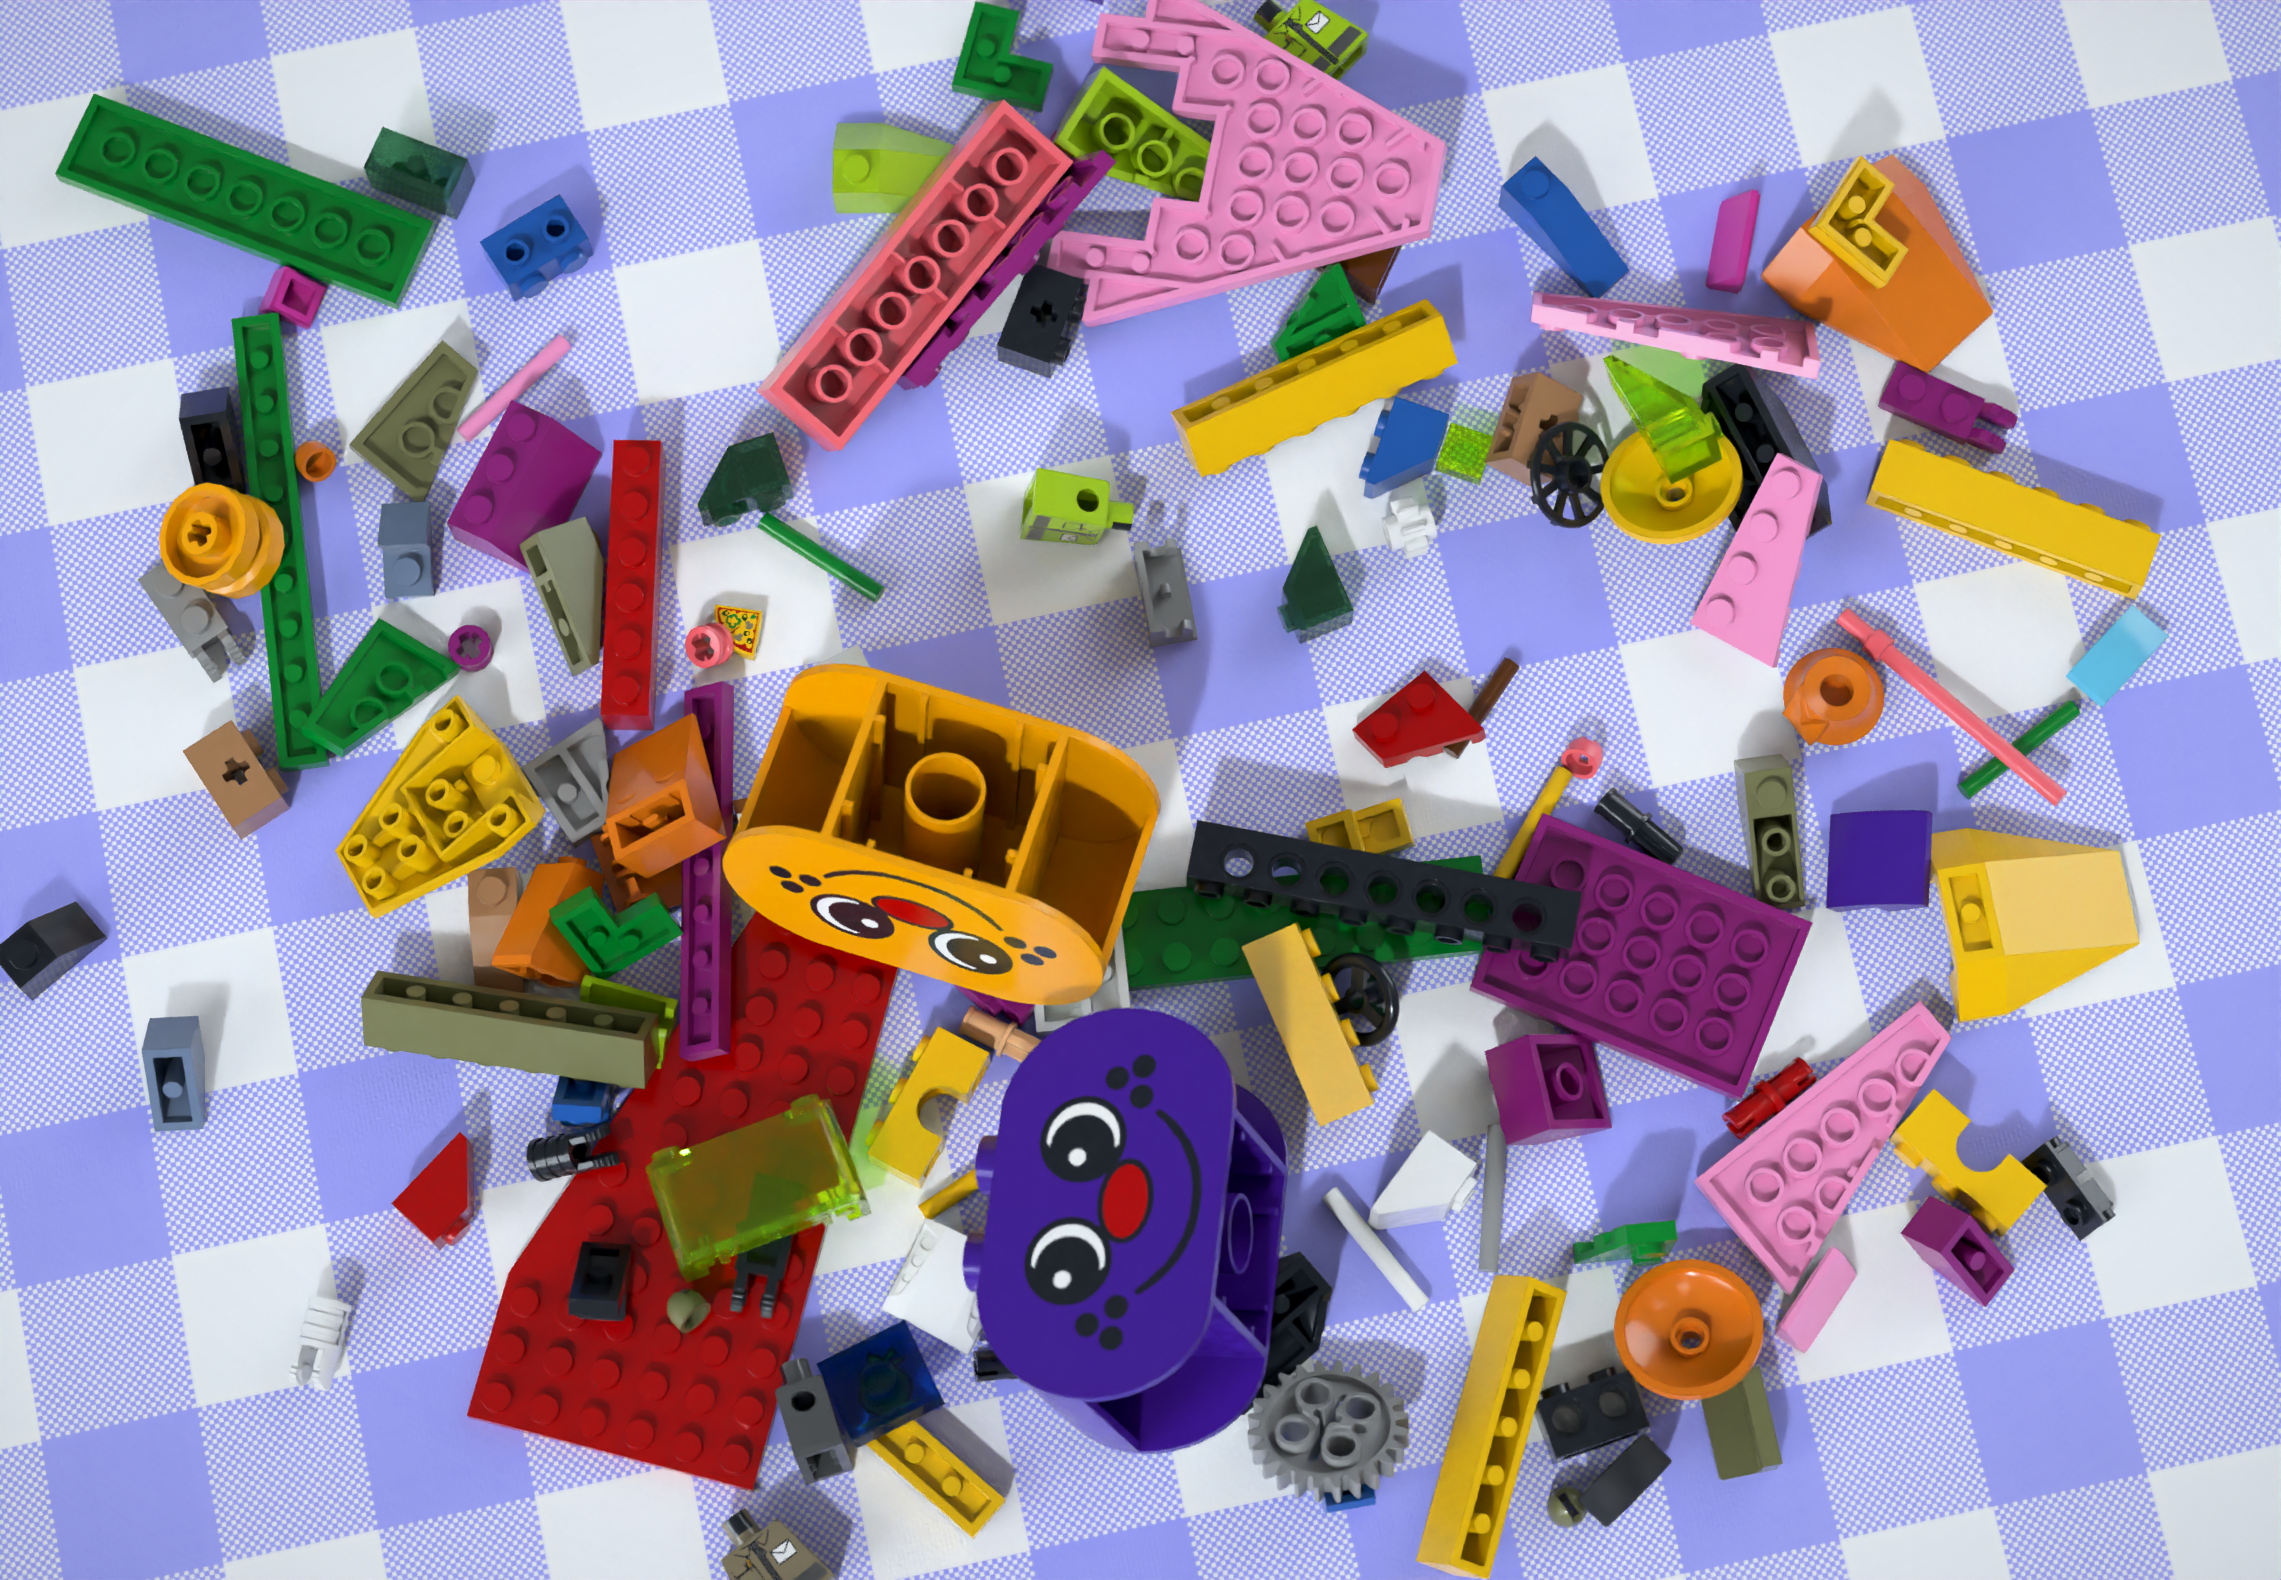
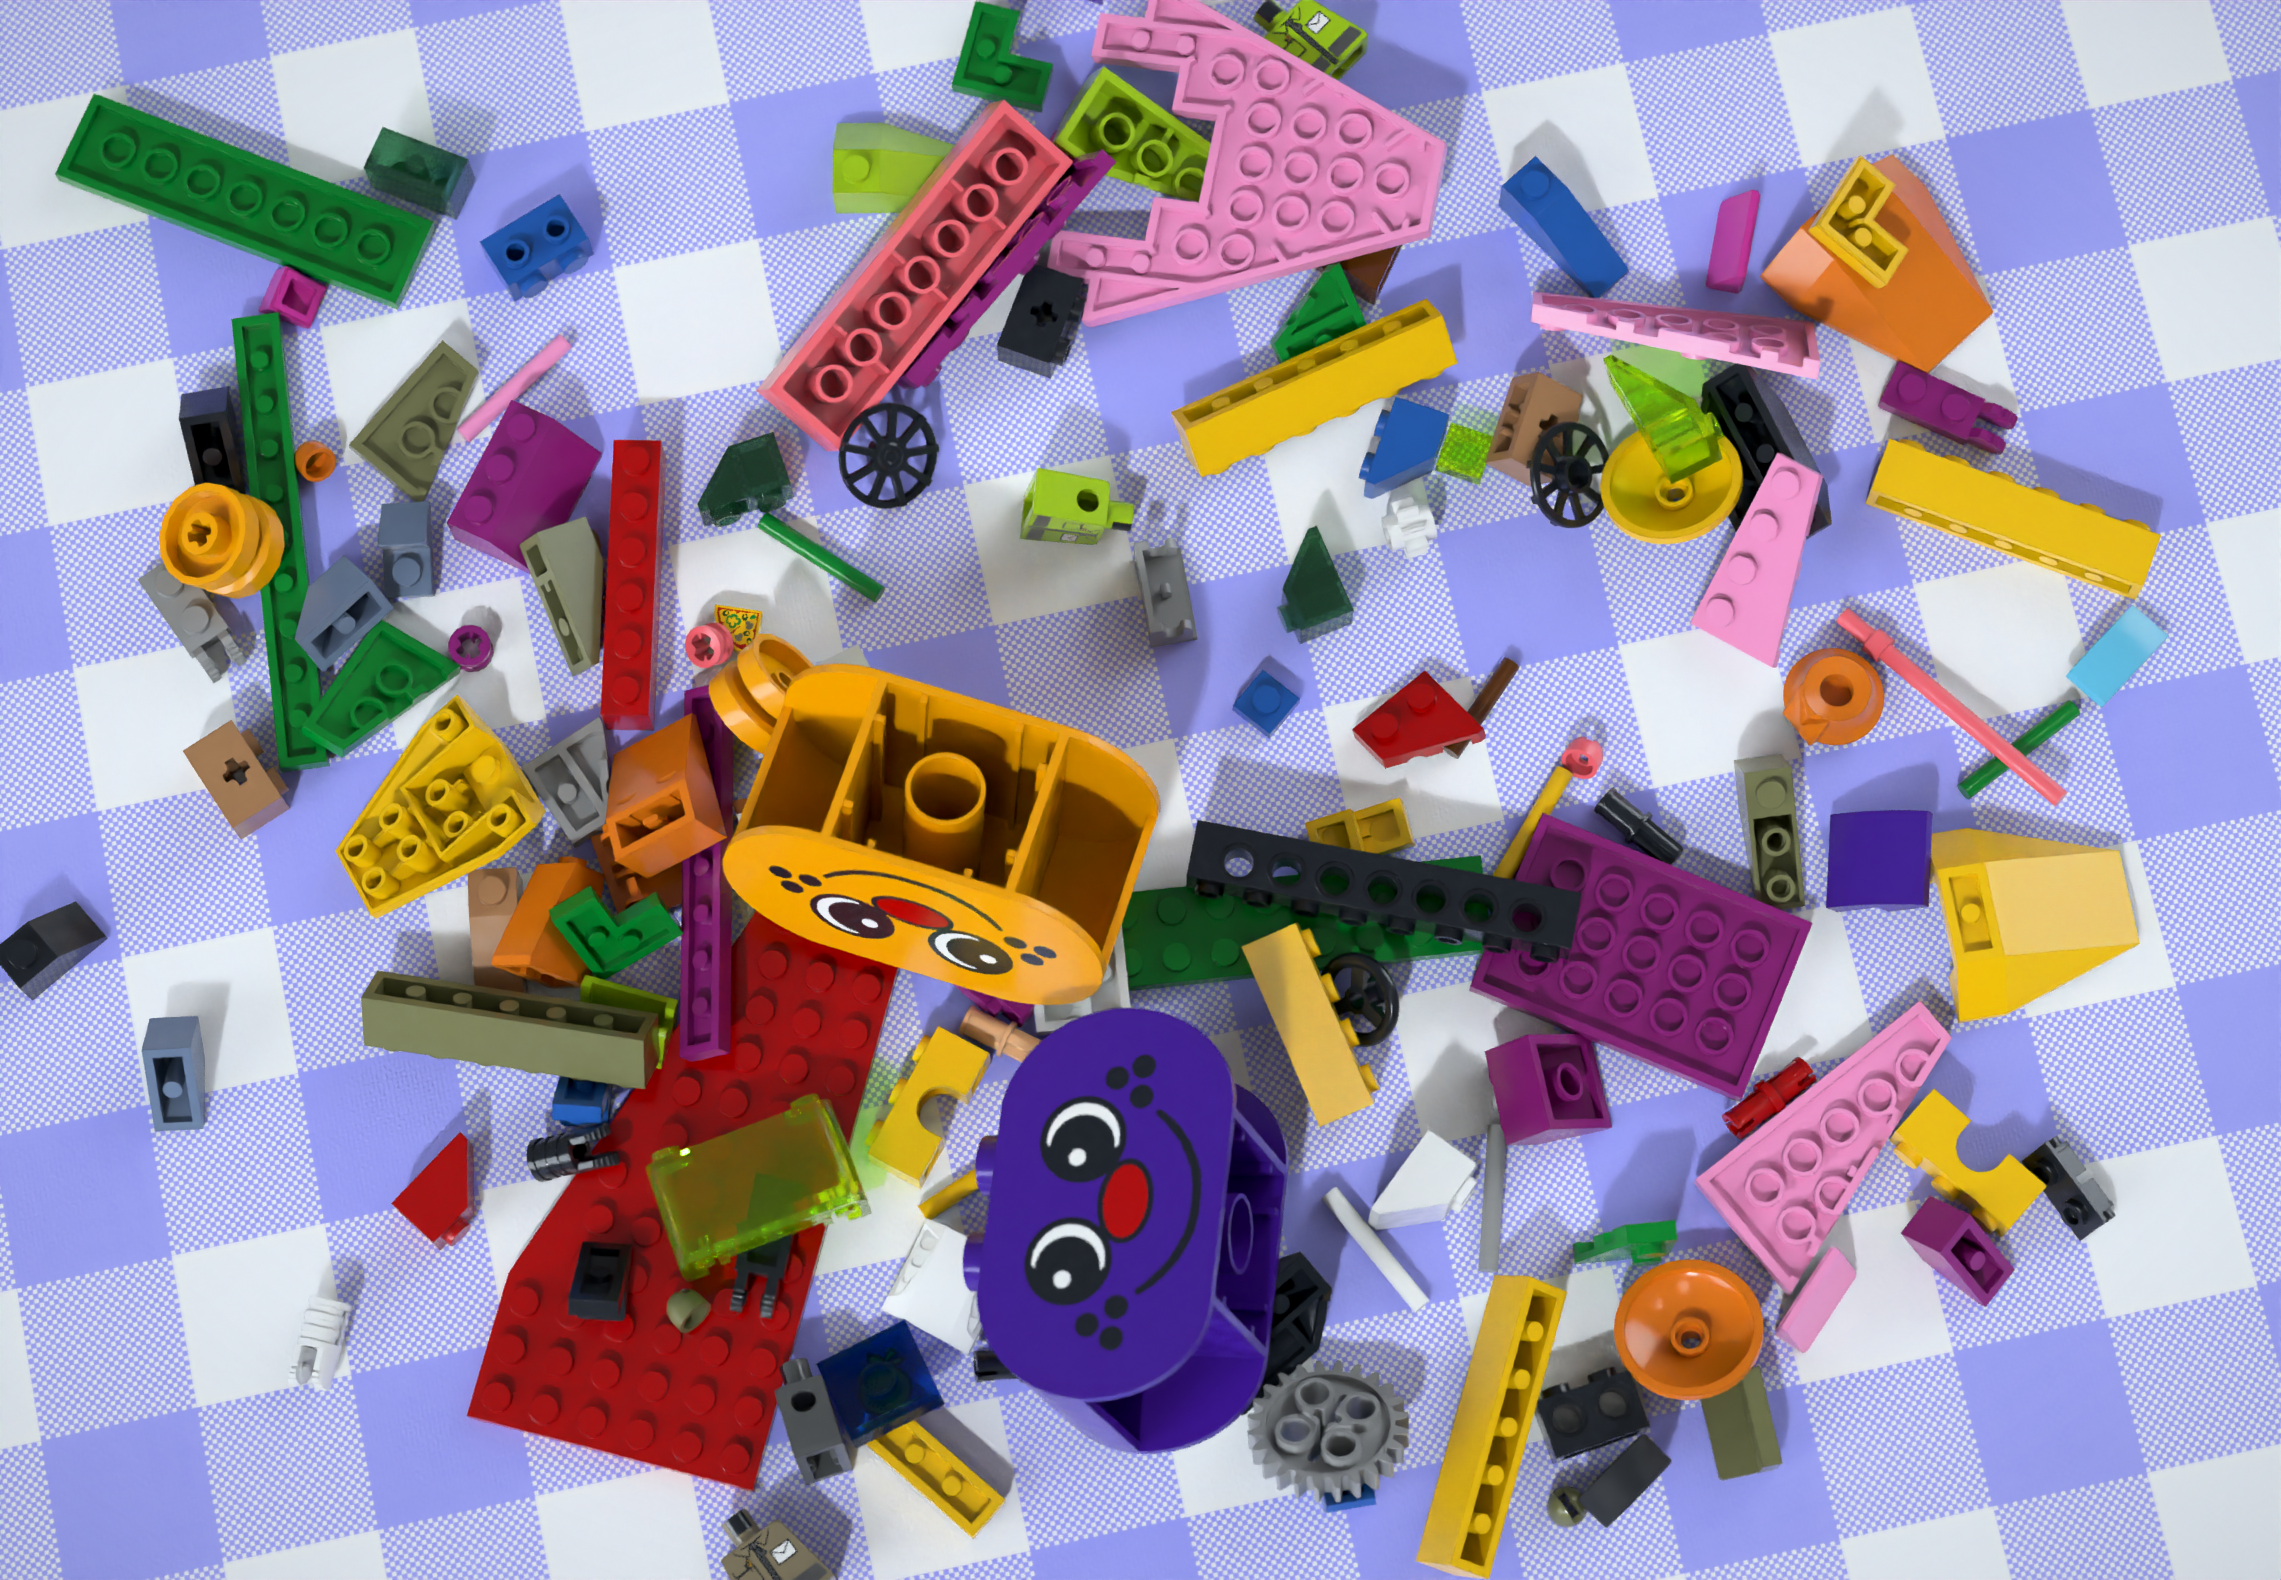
none -> sand blue slope [294,555,394,672]
none -> light orange wheel [709,634,814,754]
none -> black wheel [839,403,939,509]
none -> blue plate [1232,670,1300,739]

